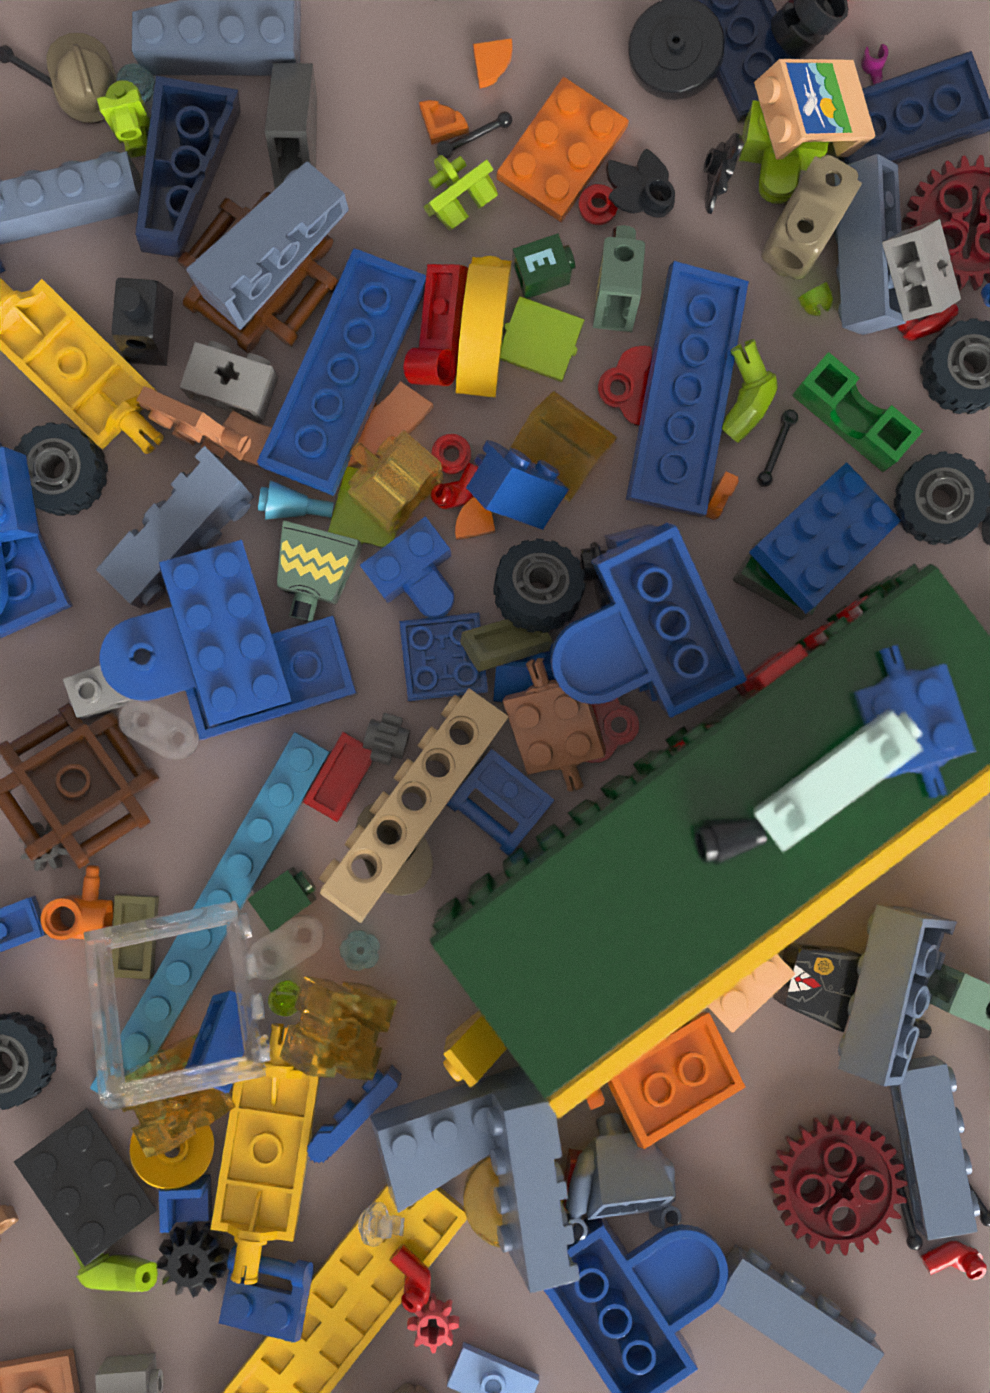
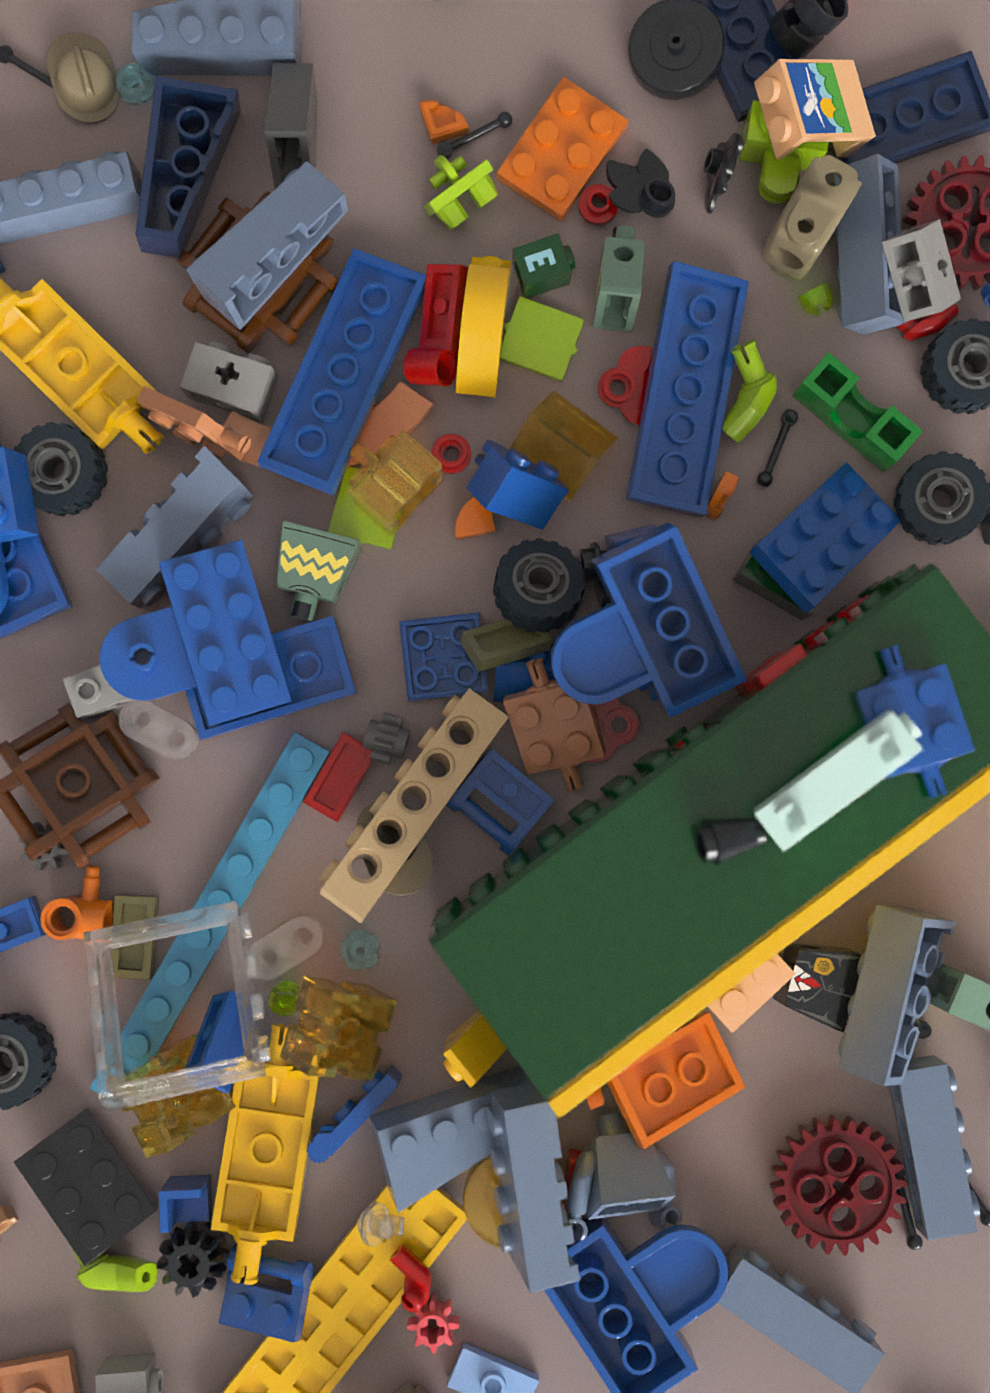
lime hips [97,80,151,158] -> none
black torso [111,278,173,366] -> none
yellow dish [129,1105,214,1190] -> none
dark green brick [247,867,317,933] -> none
medium azure cone [258,480,334,520] -> none
blue brick [360,516,455,619] -> none
red arm [431,462,478,509] -> none
orange tile [473,38,513,89] -> none
magenta hand [861,44,889,84] -> none
red arm [920,1240,987,1280] -> none

